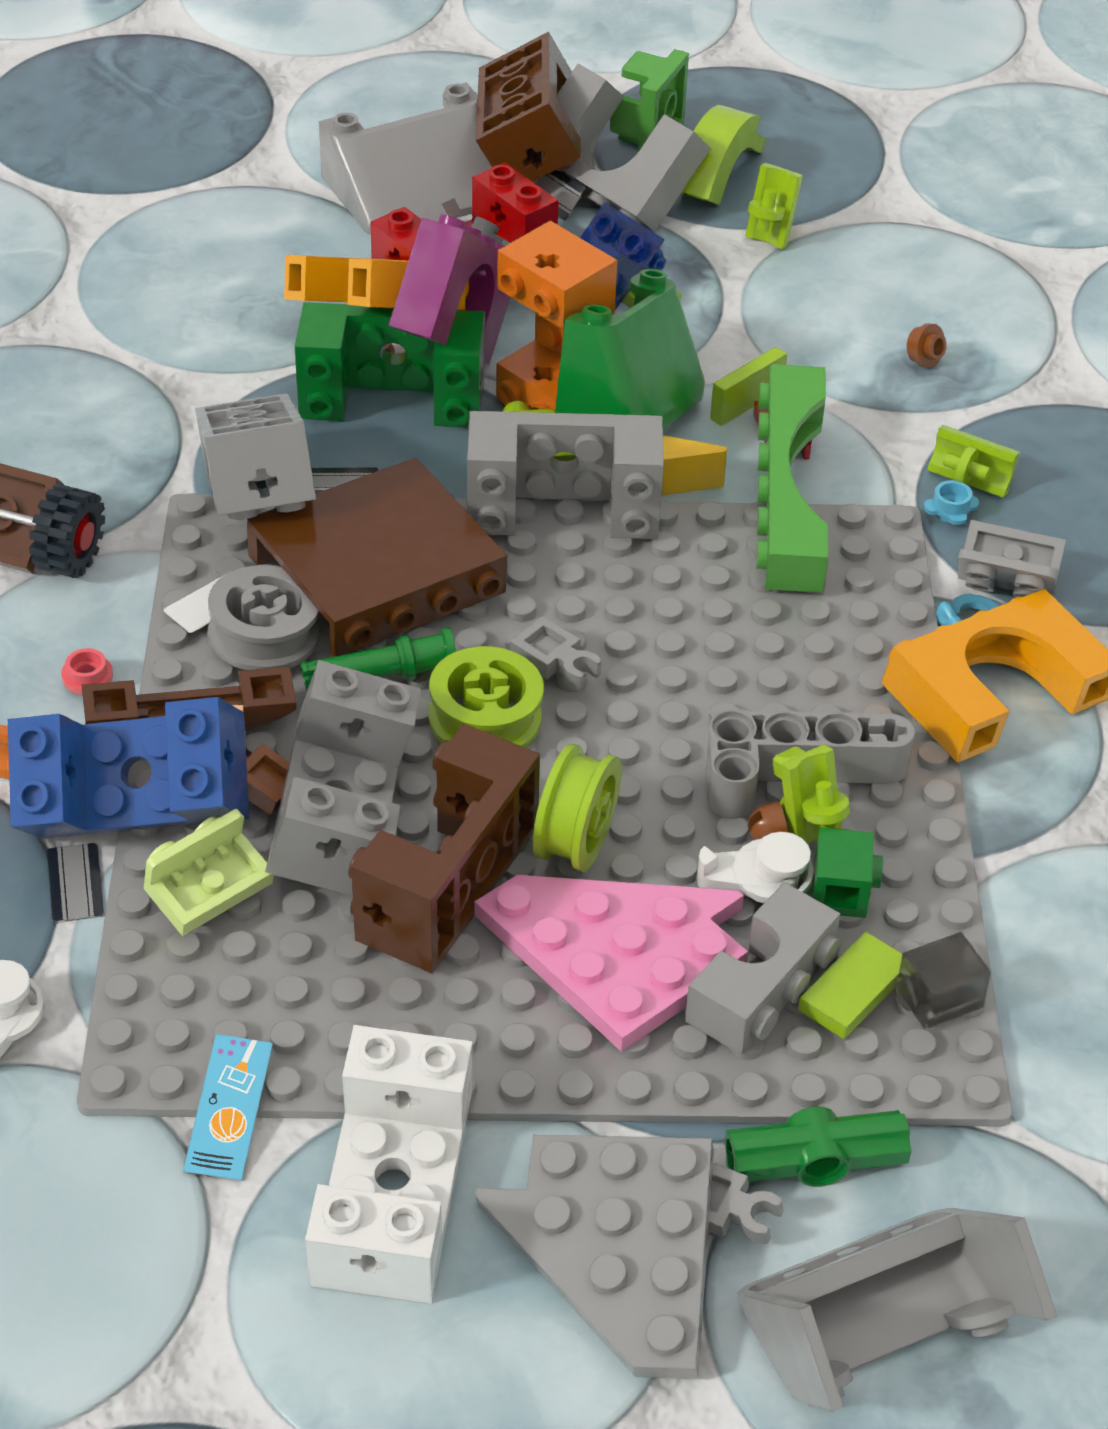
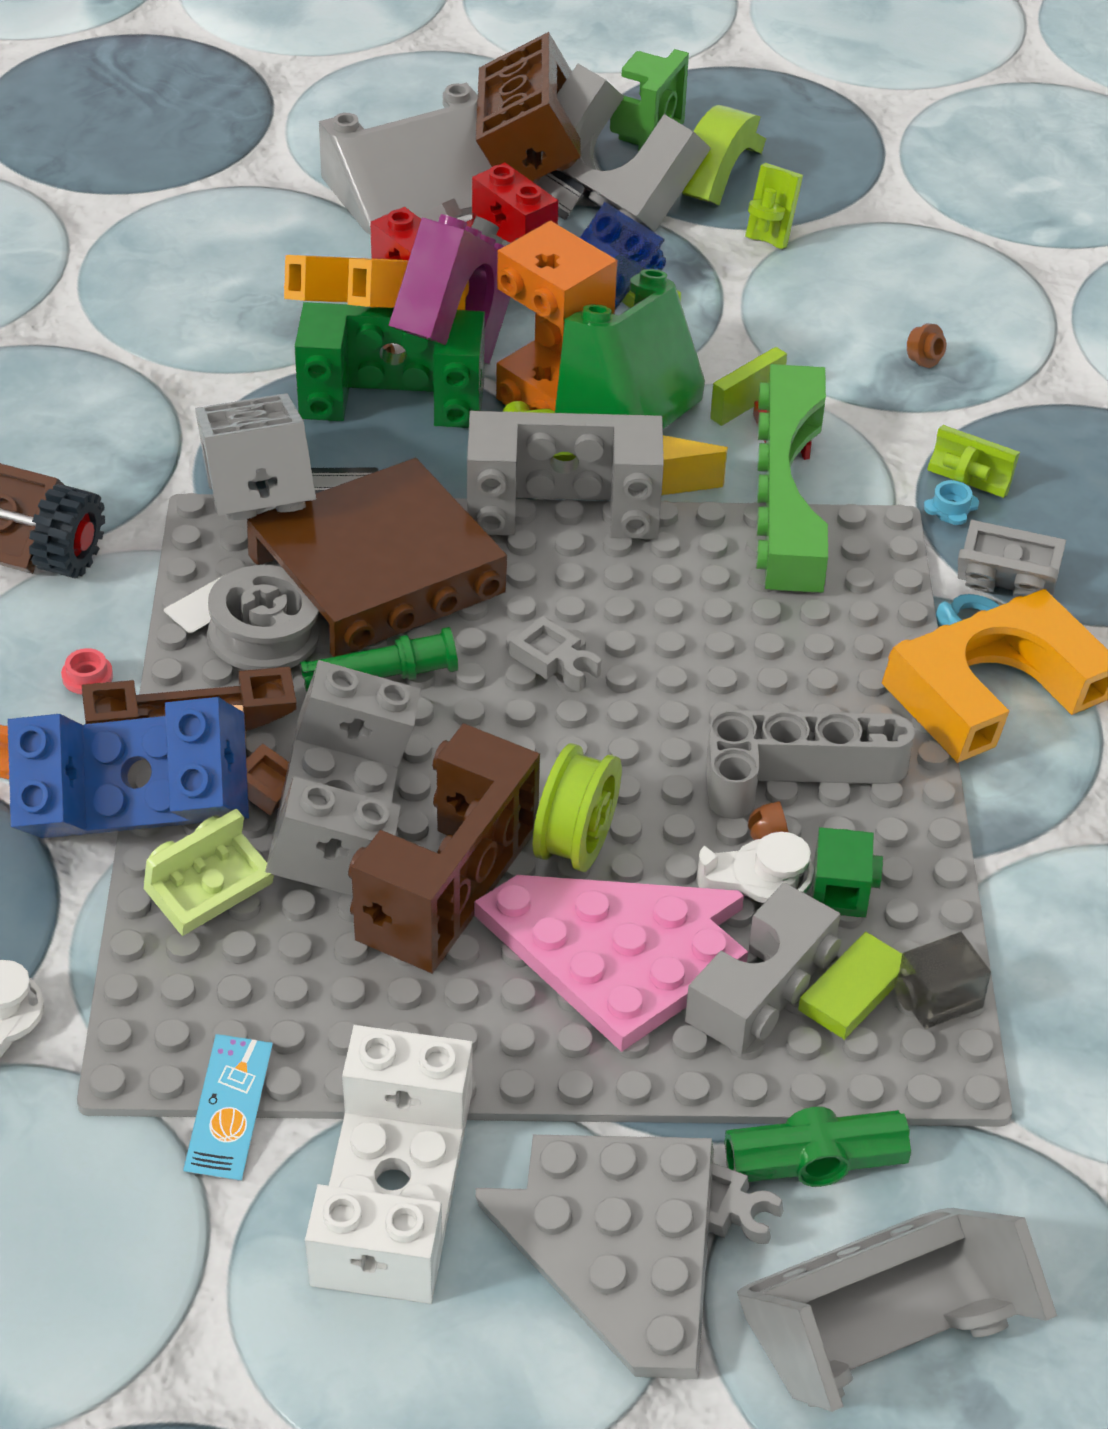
sticker [47,843,104,922] -> none
lime wheel [428,646,544,748] -> none
lime hips [773,744,850,846] -> none

